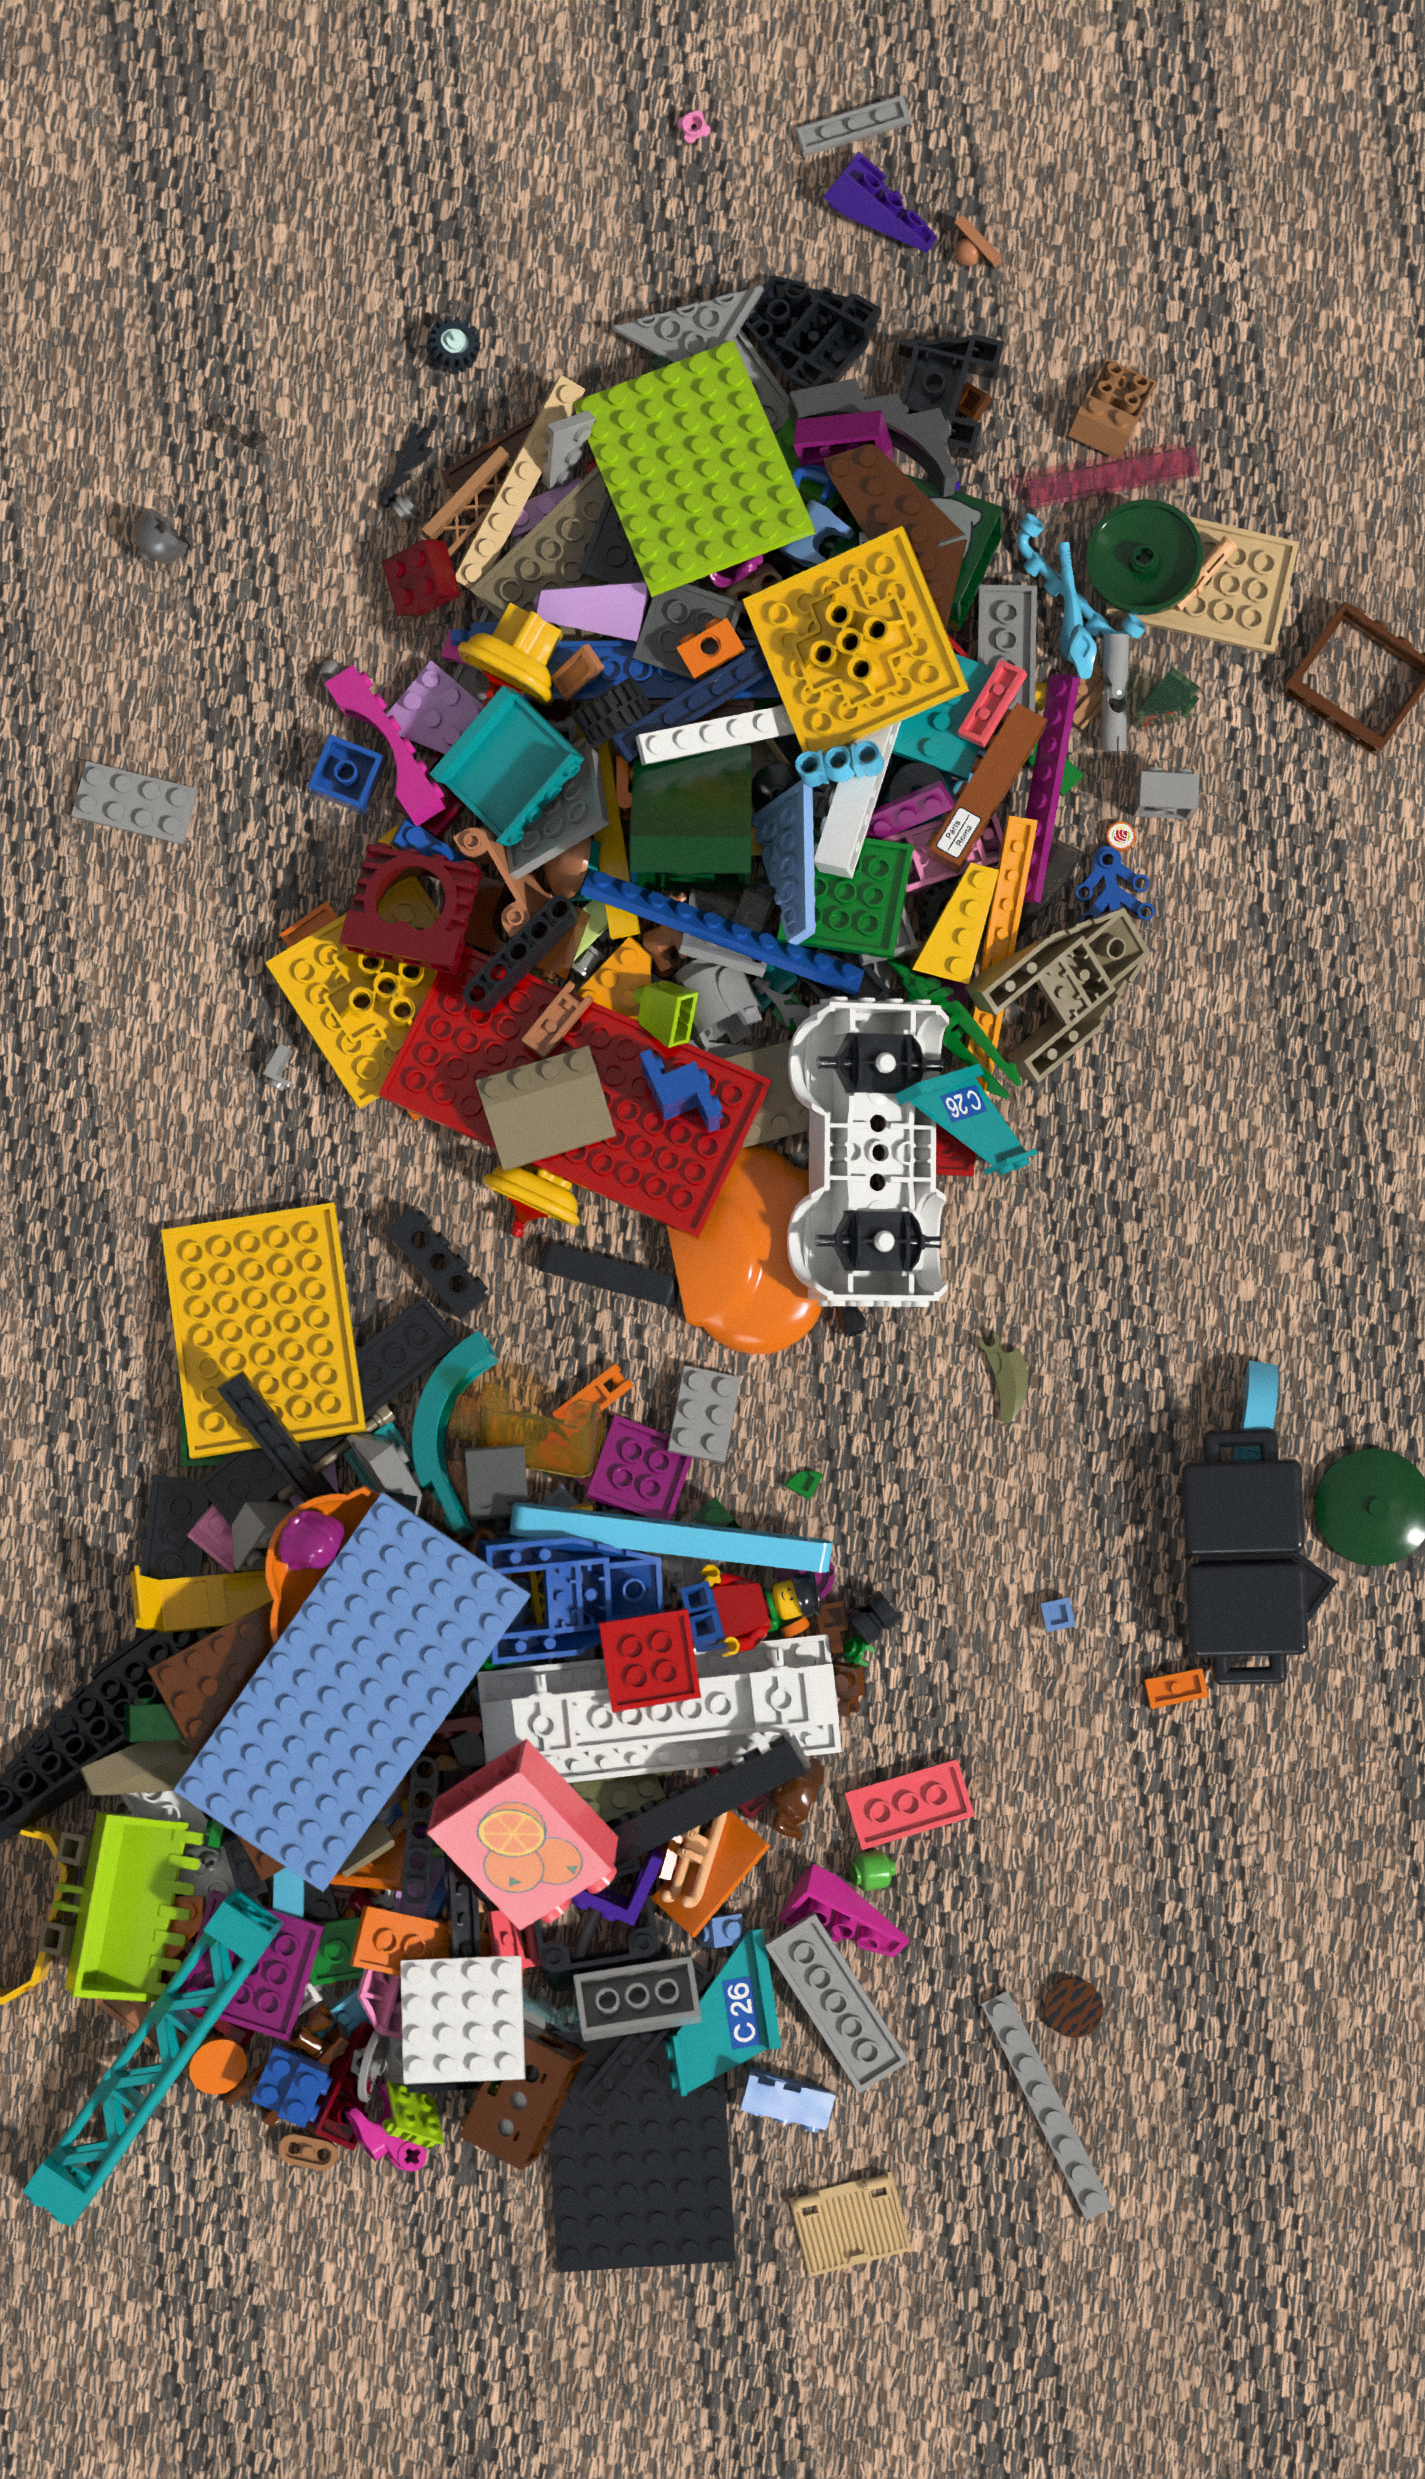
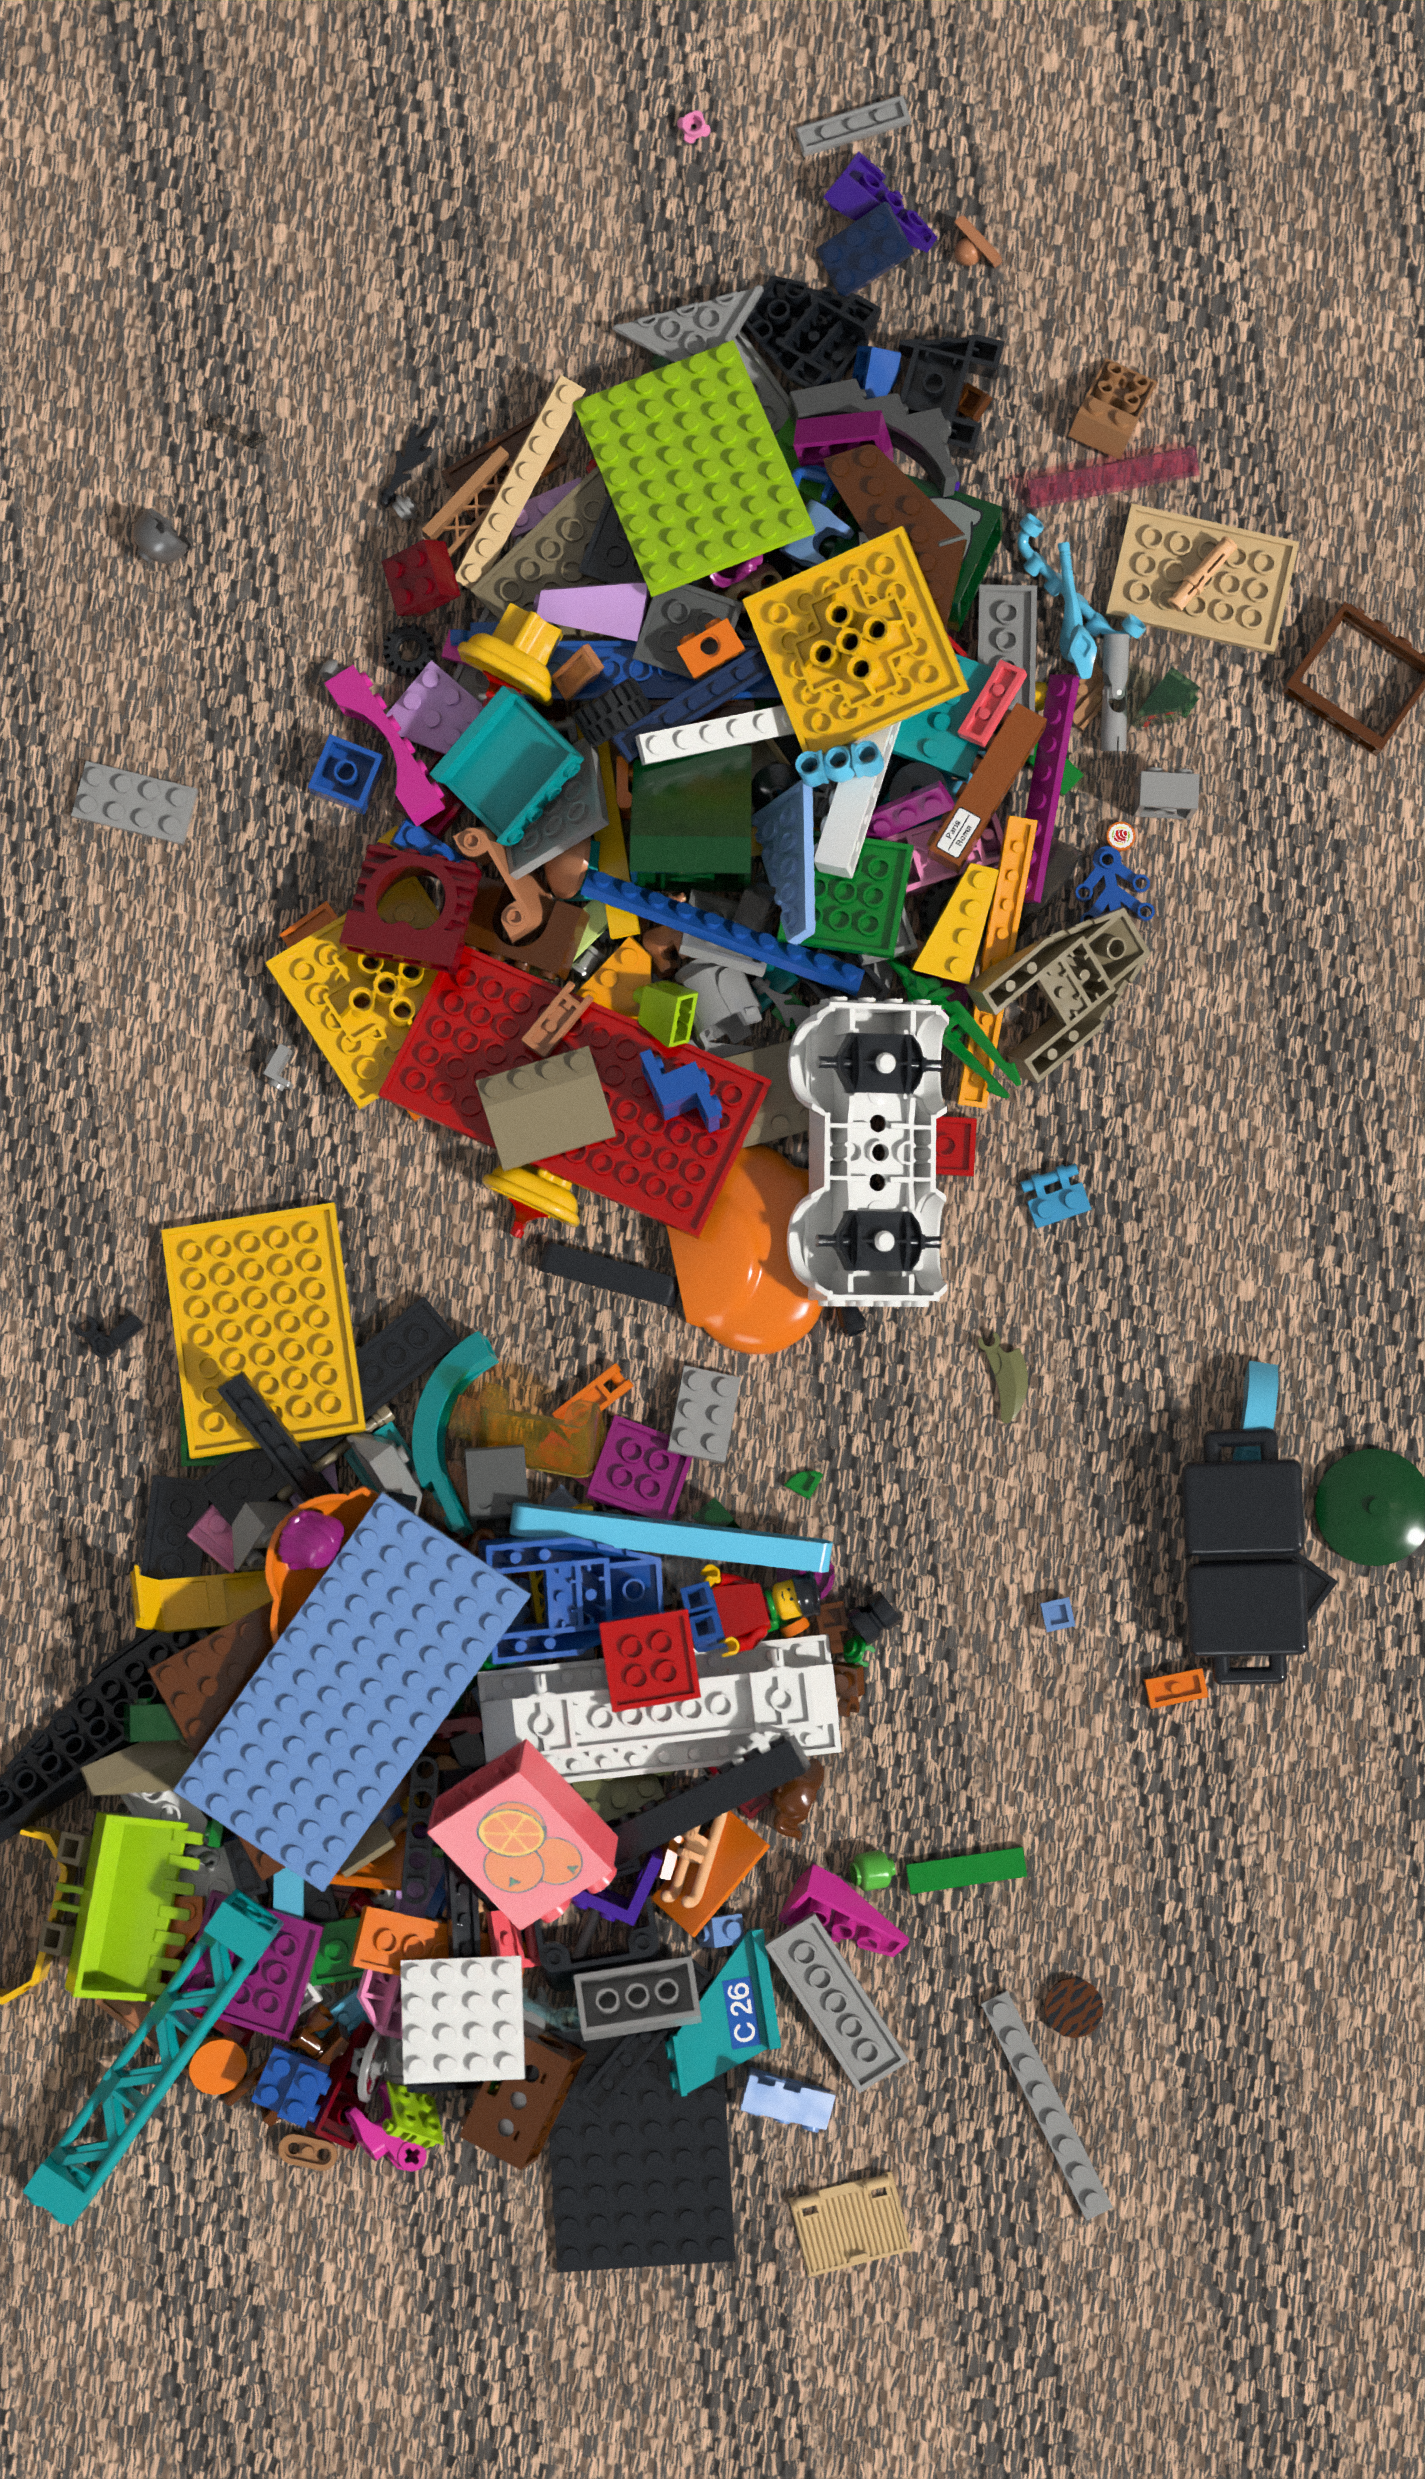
black brick [385,1207,488,1320] -> none
black wheel [426,316,481,374] -> none
black beam [463,895,579,1012] -> none
light grey wing [542,411,595,490] -> none
coral plate [844,1758,975,1850] -> none
teal piece [895,1063,1038,1176] -> none
dark green dish [1086,499,1203,615] -> none
none -> black bar [75,1312,145,1360]
none -> black tyre [383,623,436,678]
none -> dark blue plate [816,202,914,297]
none -> blue slope [852,346,901,399]
none -> green tile [906,1846,1027,1894]
none -> dark azure plate [1020,1163,1092,1229]

